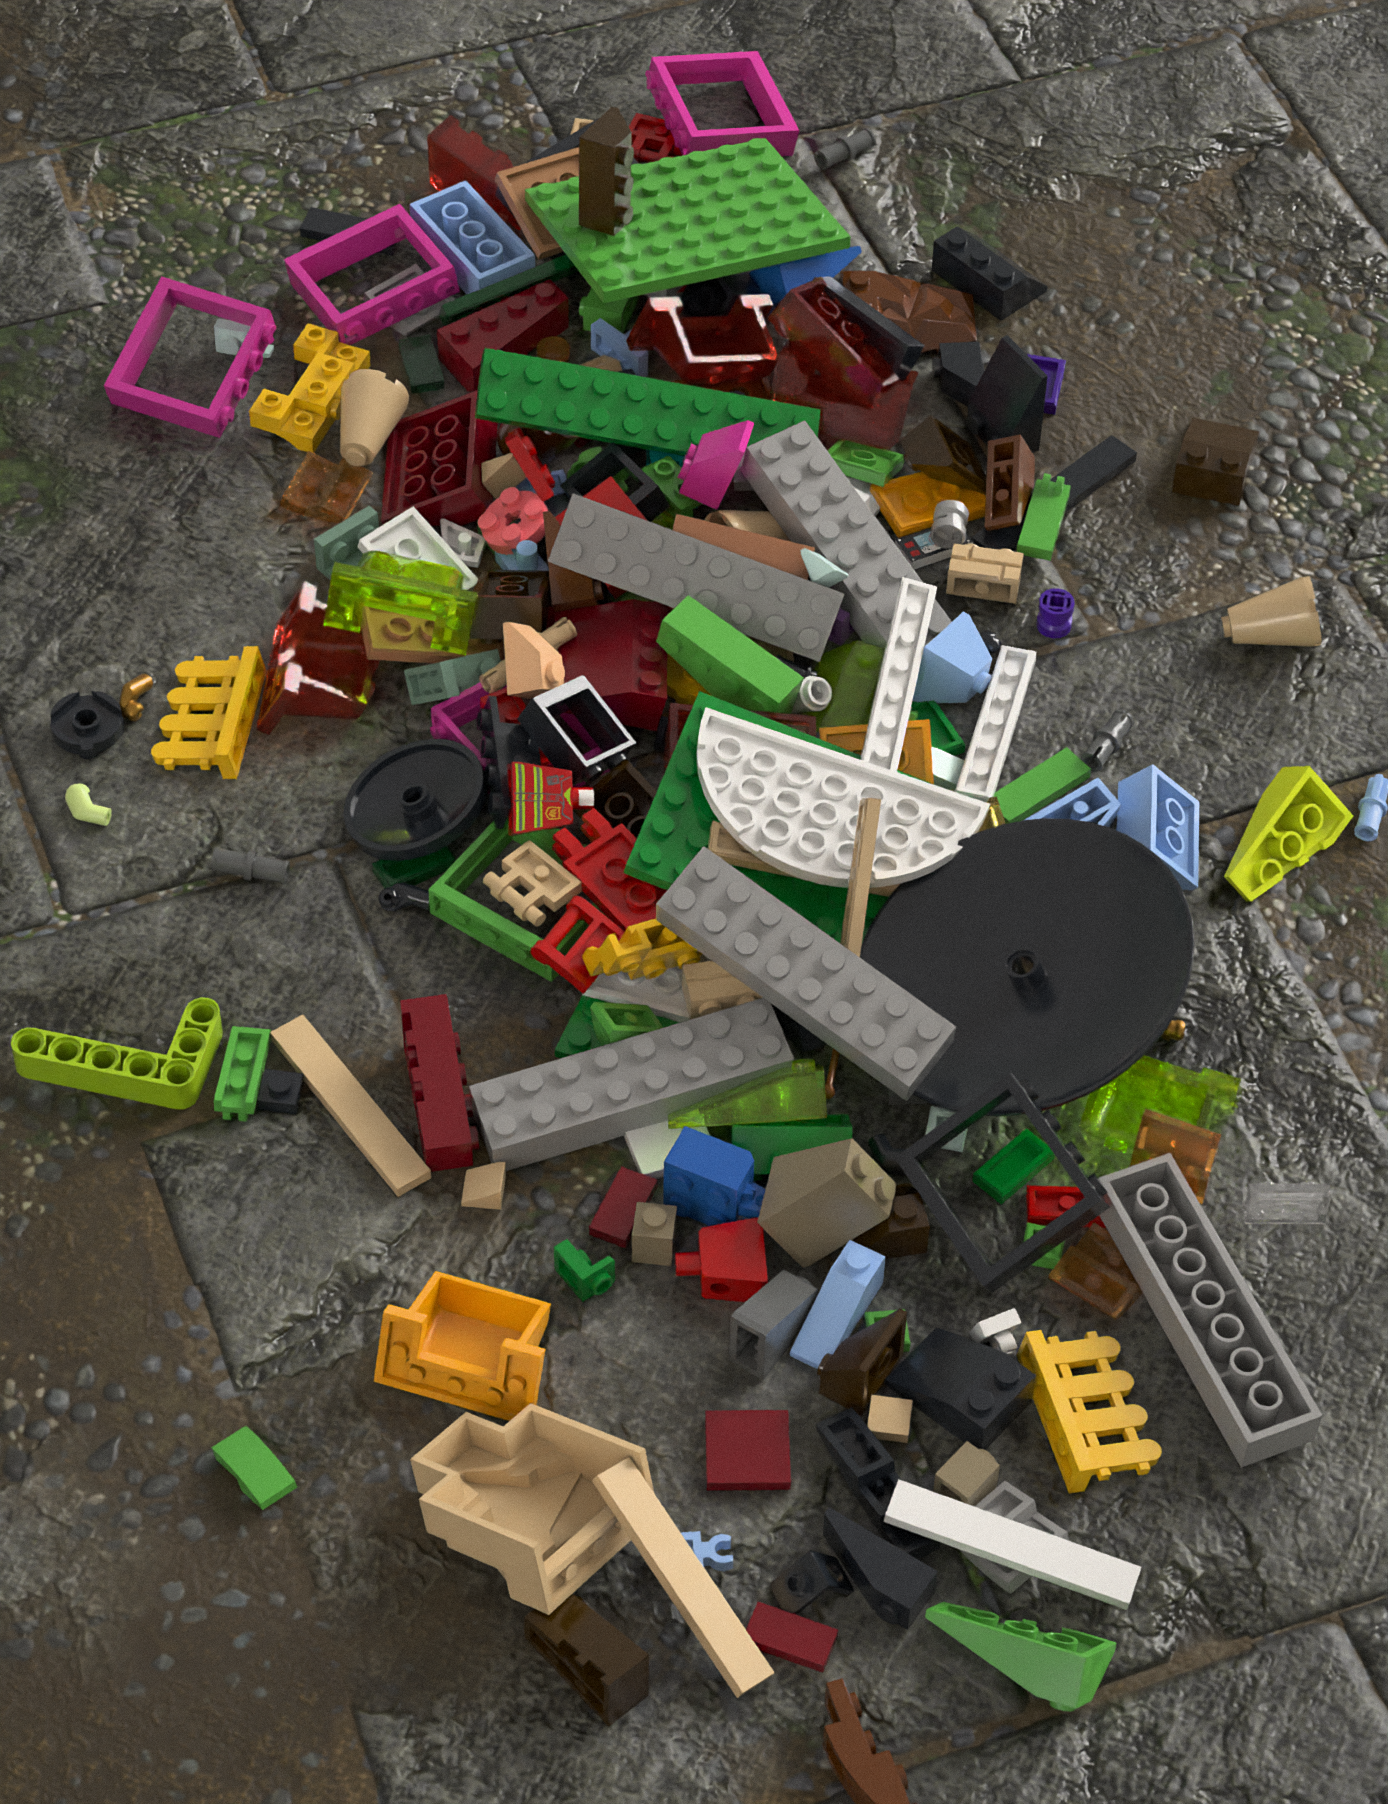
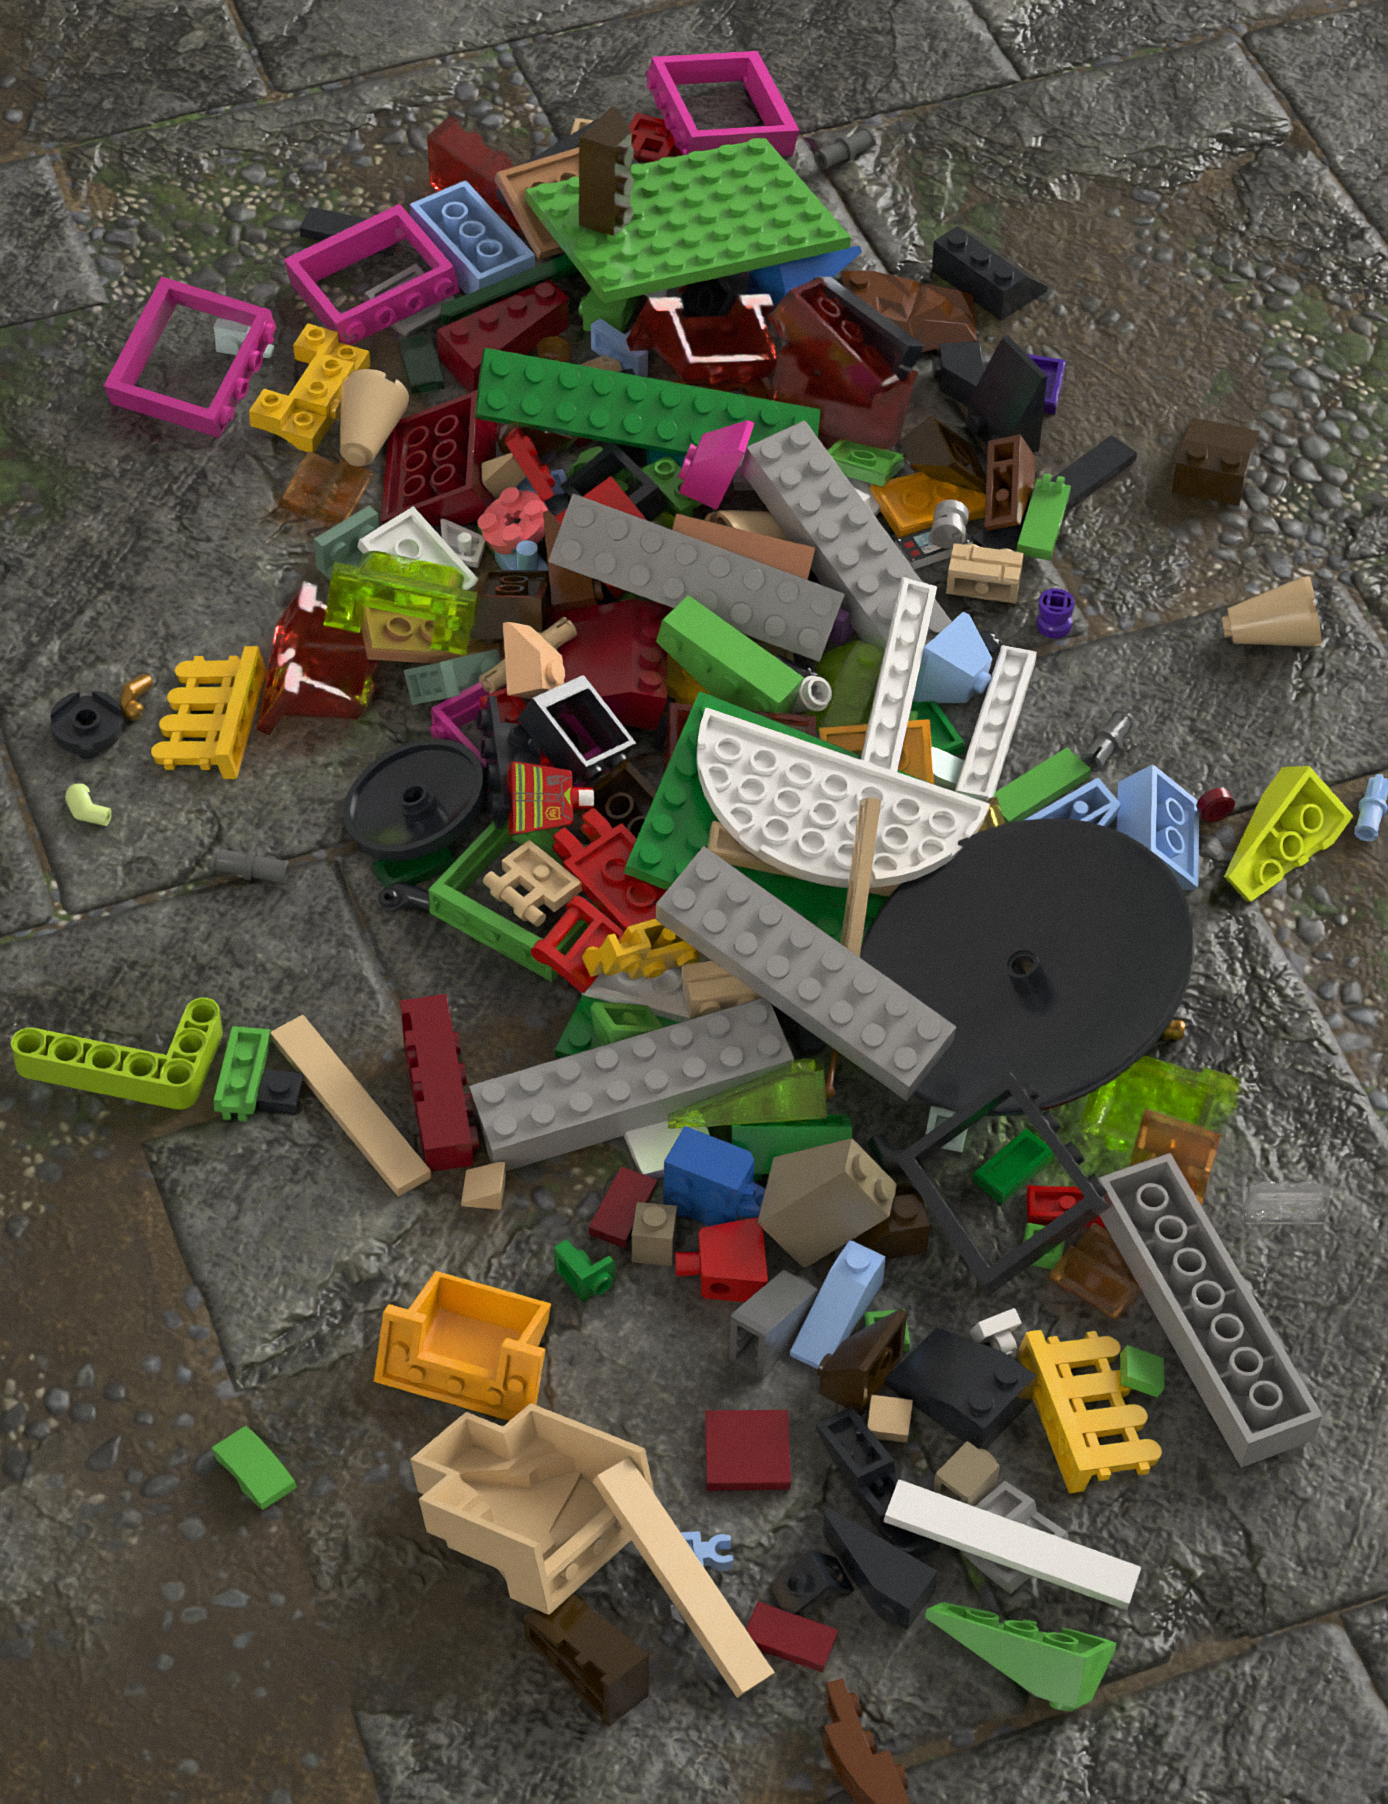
light aqua slope [800,548,849,588] -> none
none -> bright green tile [1120,1345,1164,1397]
none -> dark red tile [1196,788,1235,822]

